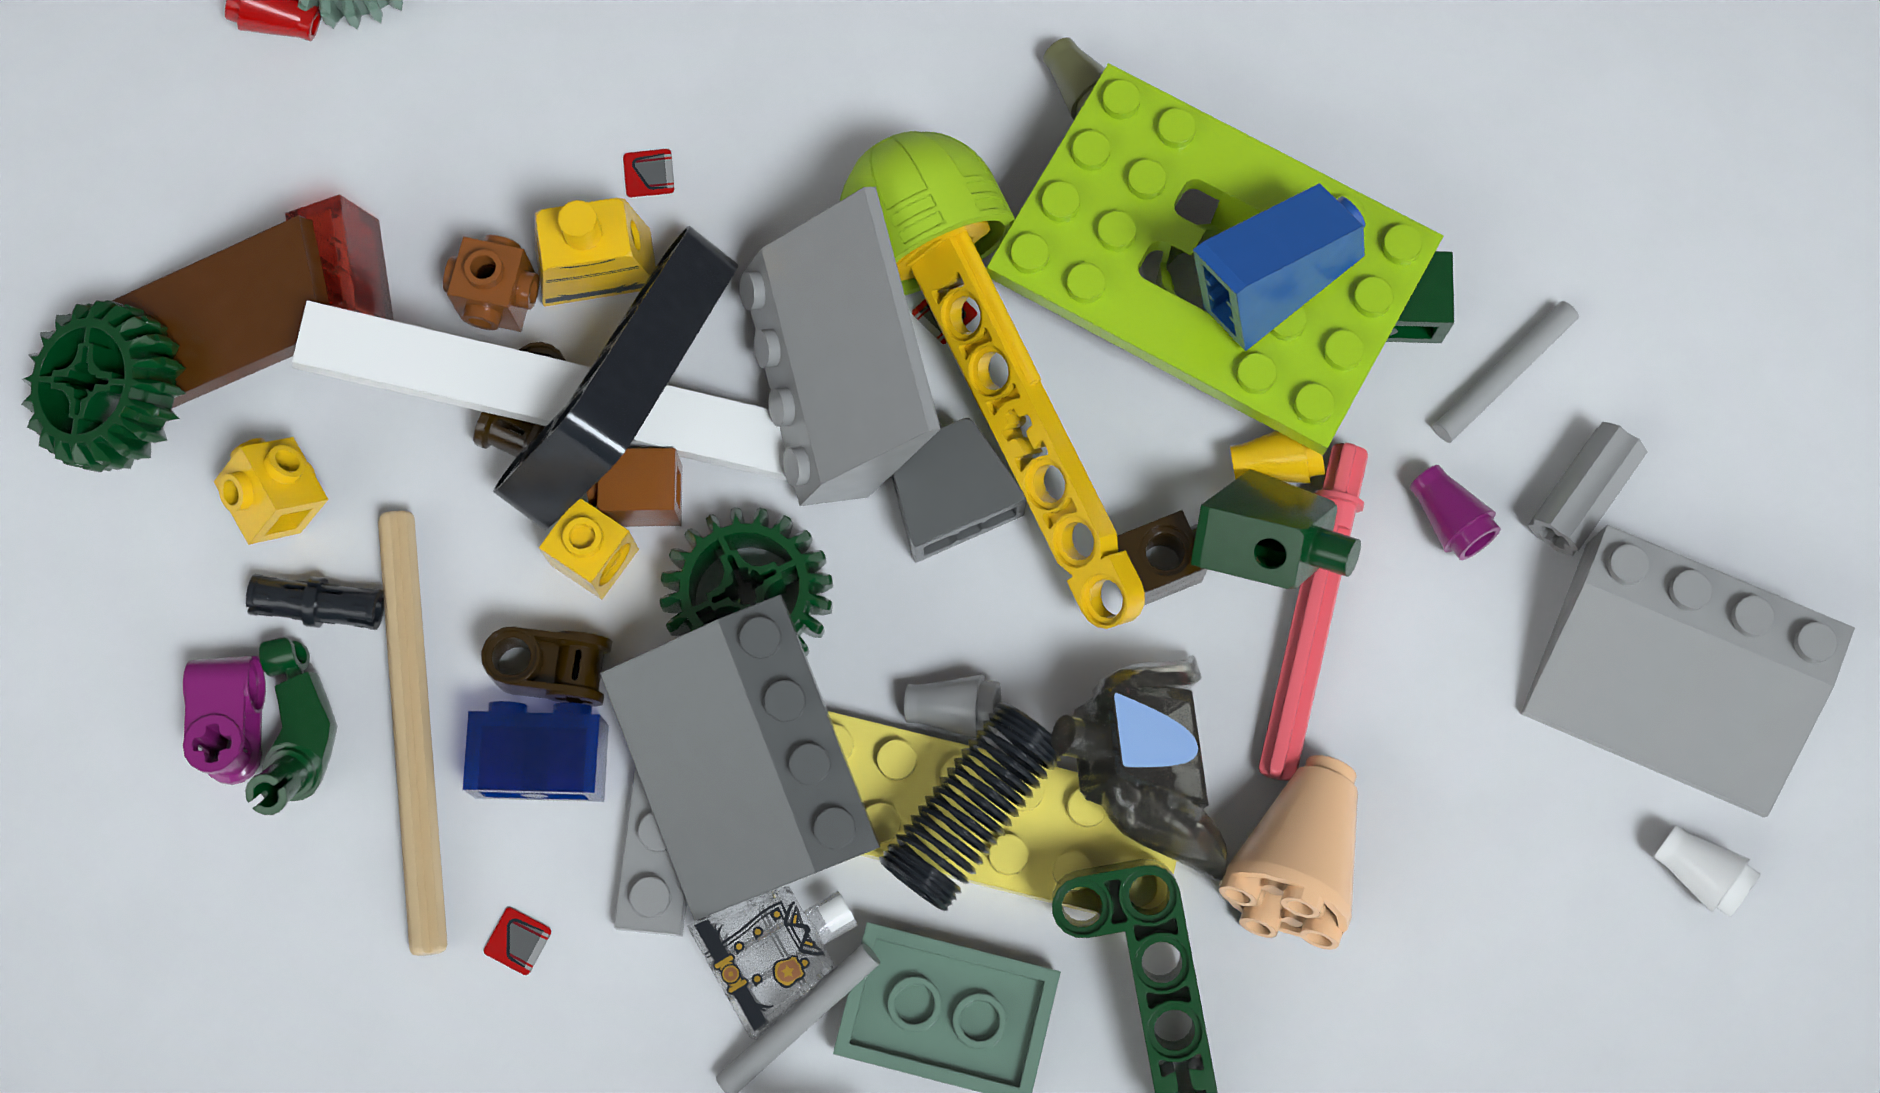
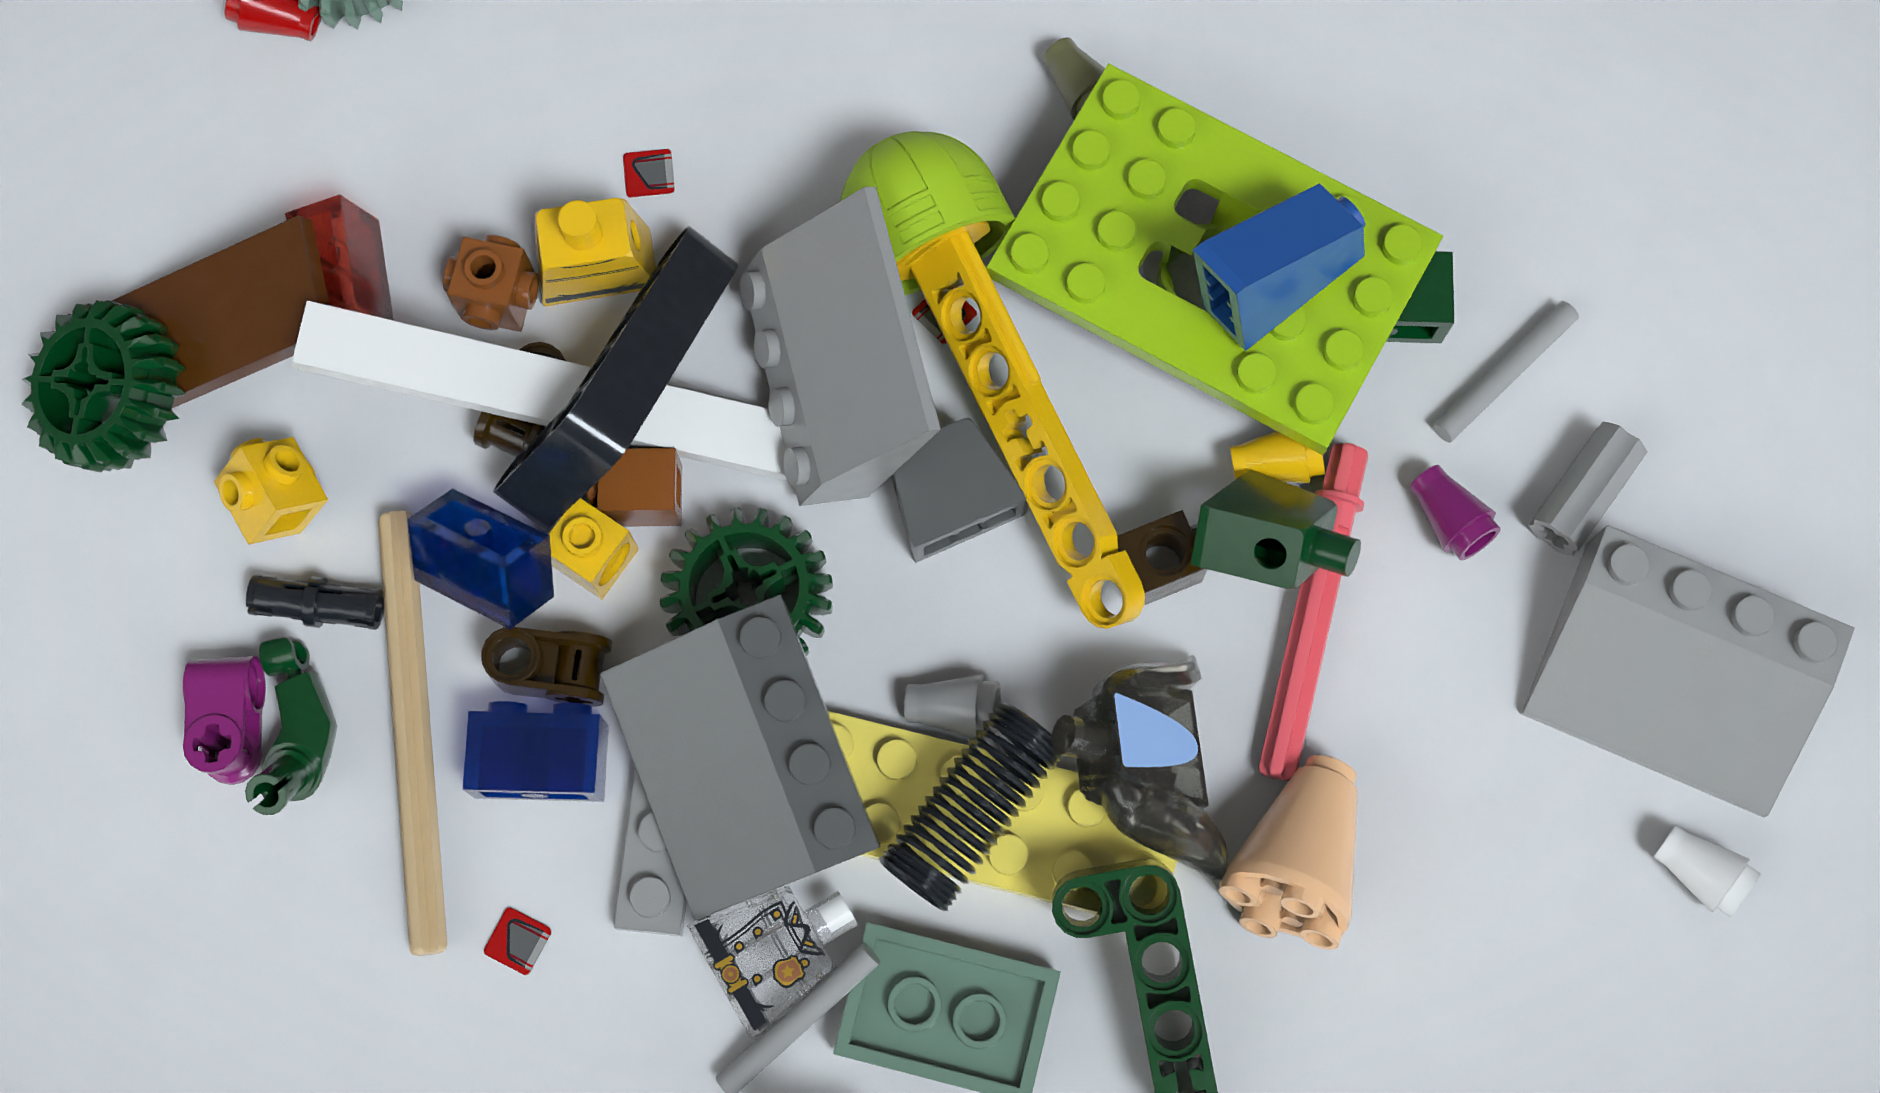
none -> clear blue brick [407,488,554,630]

